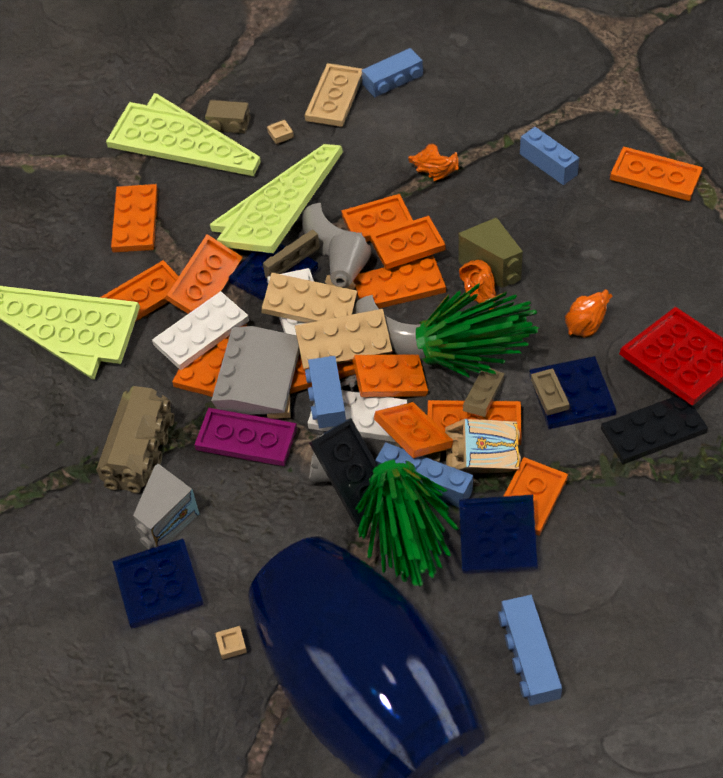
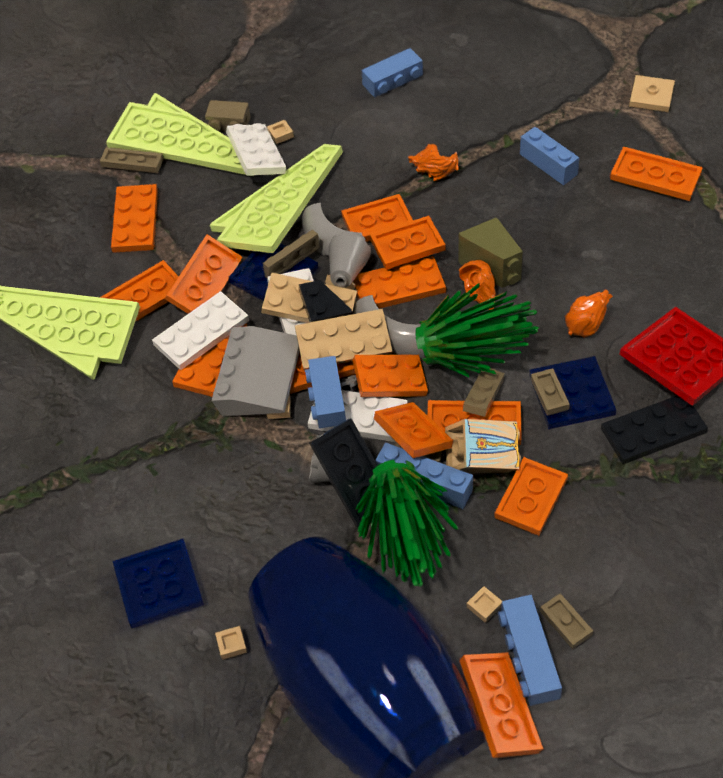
dark tan brick [96,386,174,493] -> none
light grey slope [133,464,199,553] -> none
magenta plate [194,408,297,466] -> none
tan plate [305,63,363,127] -> none
clear blue plate [459,495,538,574] -> none
none -> dark tan plate [100,147,164,173]
none -> white plate [226,123,286,176]
none -> black wing [299,280,352,322]
none -> orange plate [459,653,543,758]
none -> tan plate [467,586,502,623]
none -> dark tan plate [540,593,593,649]
none -> tan plate [629,75,675,112]

